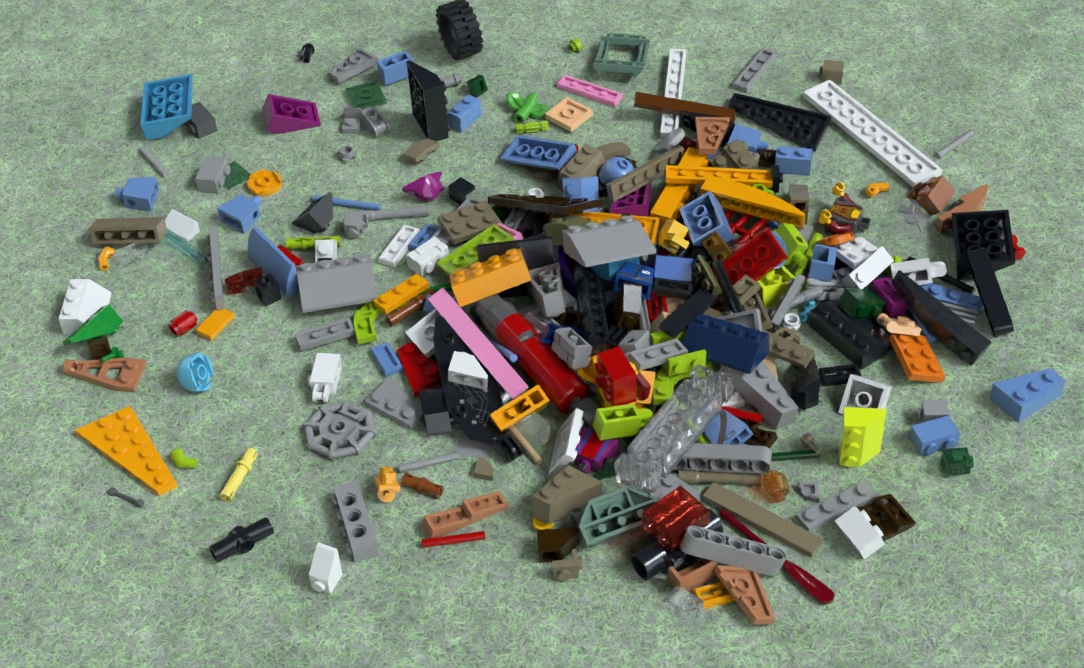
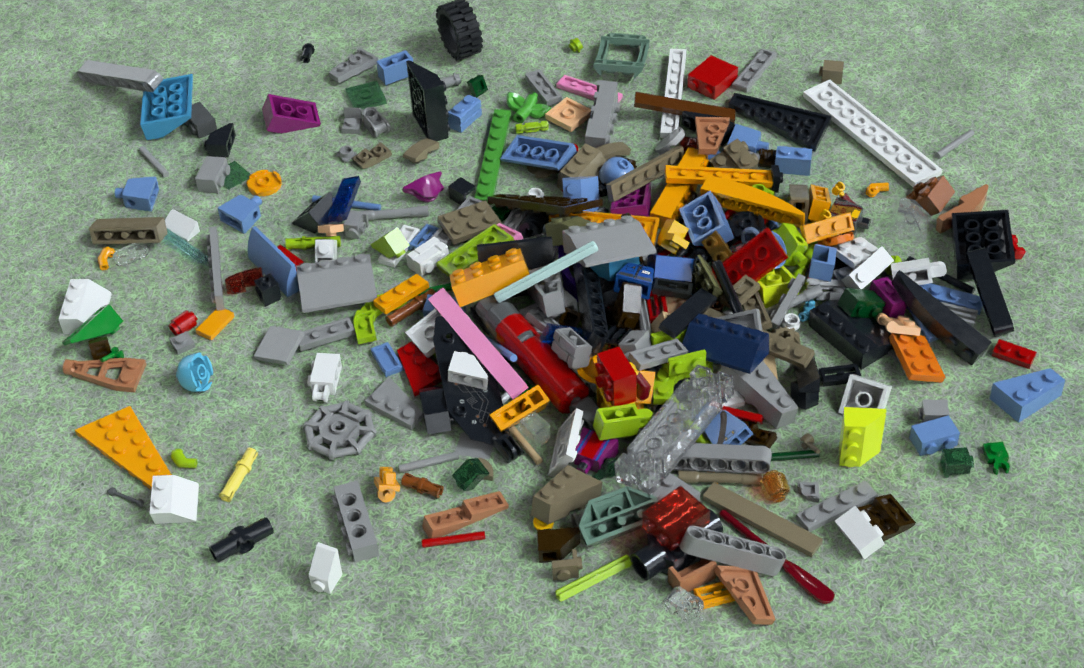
none -> light grey beam [76,60,163,92]
none -> white slope [150,475,199,524]
none -> light grey plate [169,331,195,355]
none -> black slope [204,123,236,158]
none -> light grey tile [254,326,304,365]
none -> light nougat plate [318,224,344,236]
none -> clear blue plate [328,176,361,222]
none -> dark tan slope [352,142,392,169]
none -> slope [370,227,410,259]
none -> clear green brick [452,458,490,491]
none -> bright green plate [475,109,511,205]
none -> light aqua axle [494,241,599,303]
none -> light grey plate [525,69,562,106]
none -> lime axle [555,554,632,602]
none -> light grey wedge [585,80,621,148]
none -> red brick [687,55,738,100]
none -> black tile [728,211,765,240]
none -> sand blue tile [741,227,759,244]
none -> light orange tile [799,212,854,244]
none -> light orange slope [808,184,831,222]
none -> green plate [982,442,1010,475]
none -> red plate [992,339,1037,369]

